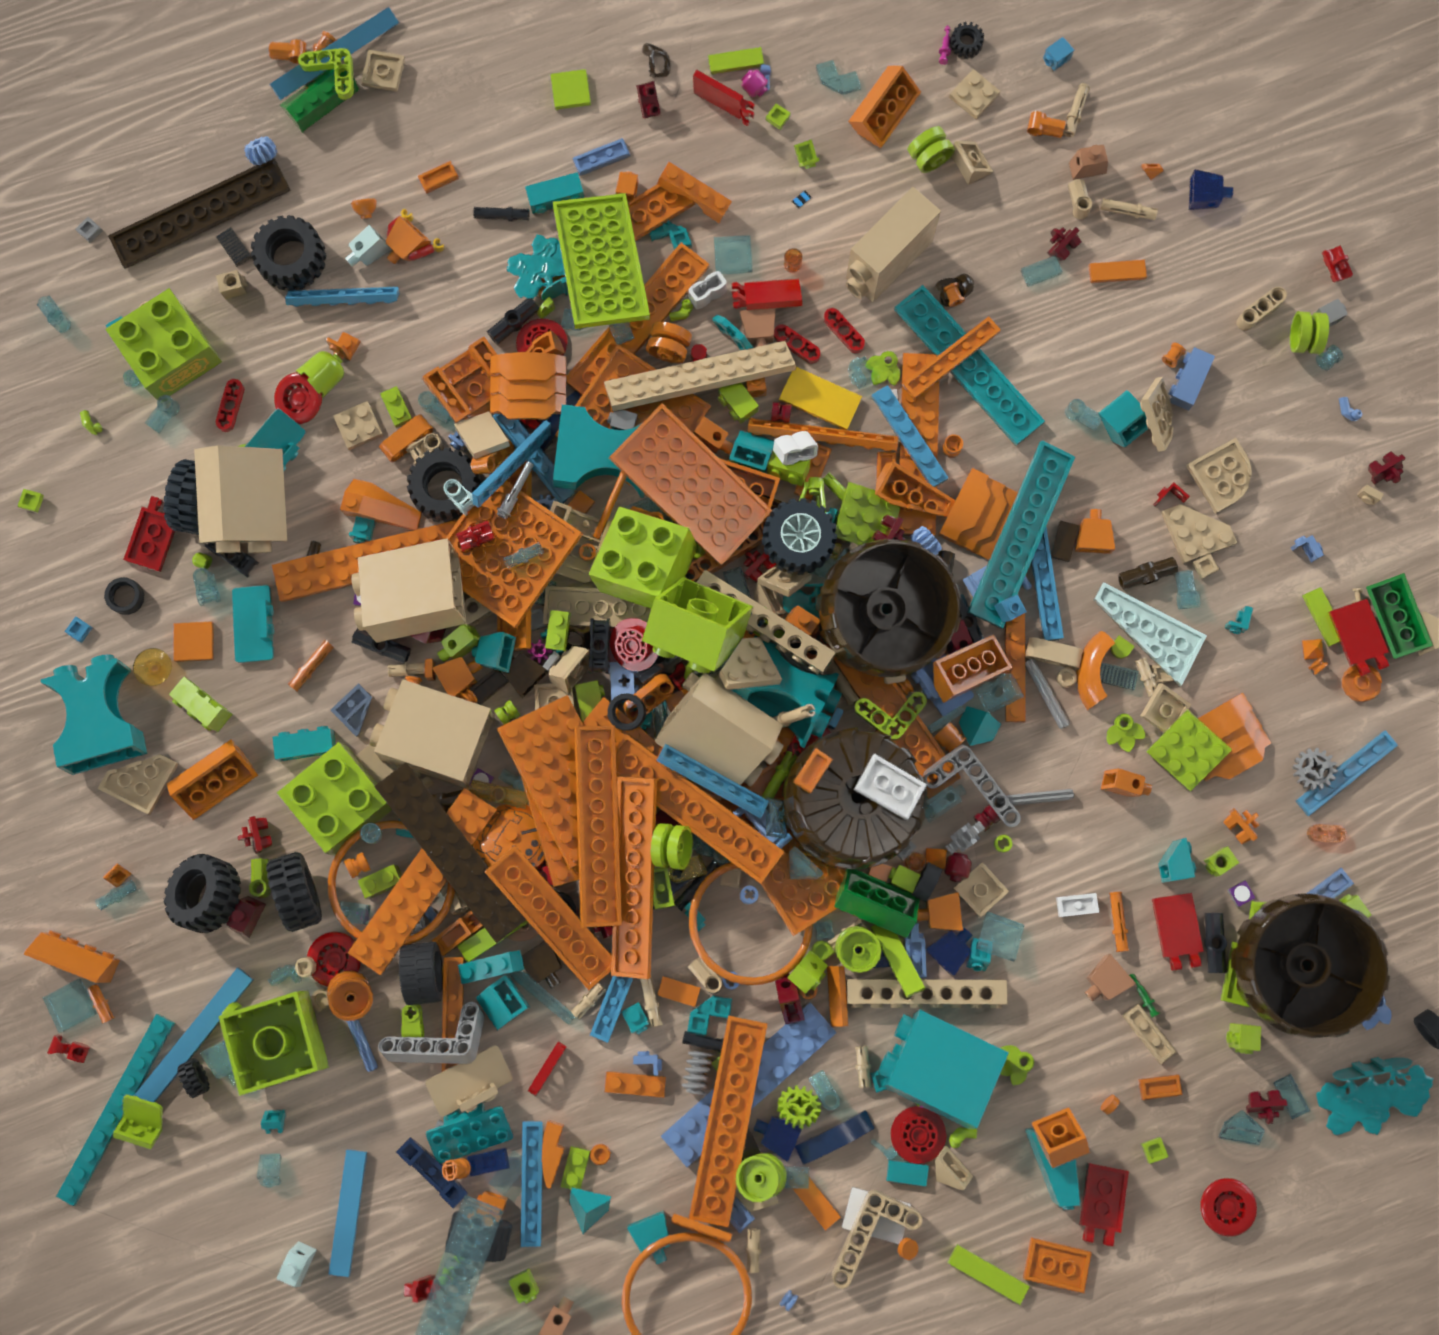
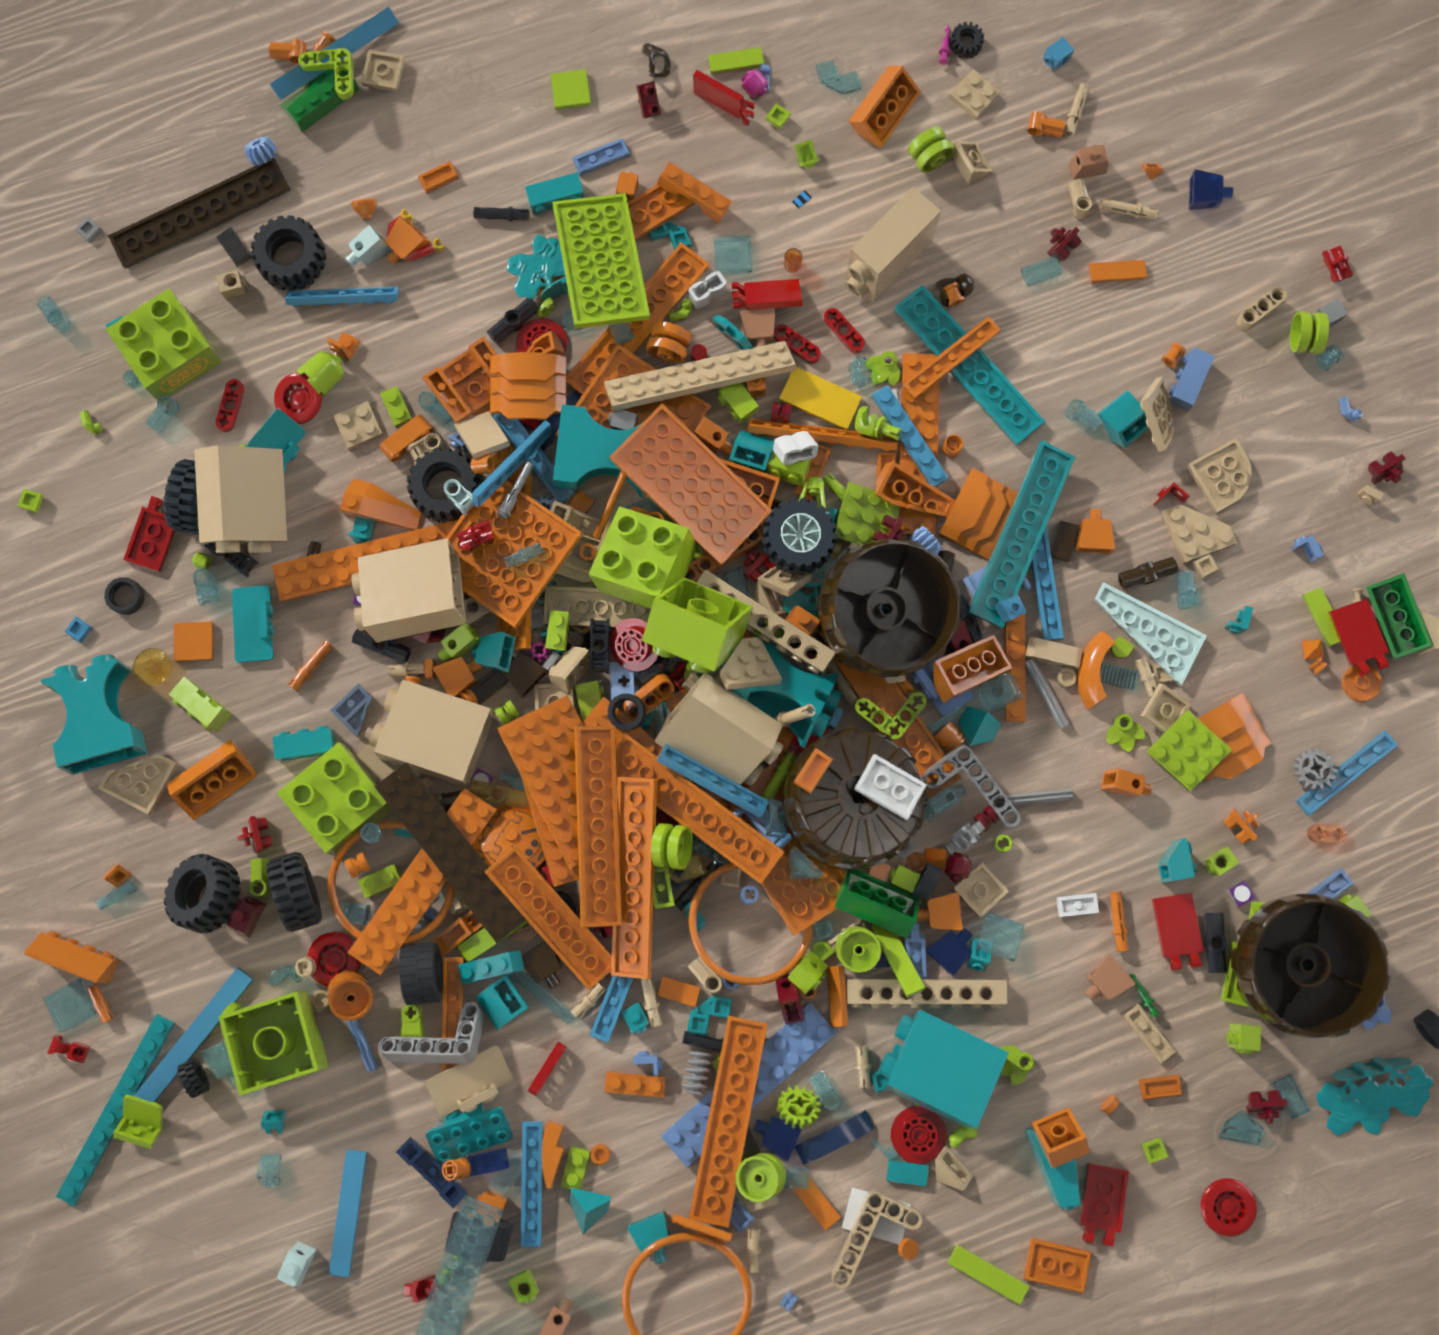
none -> lime piece [855,406,902,440]

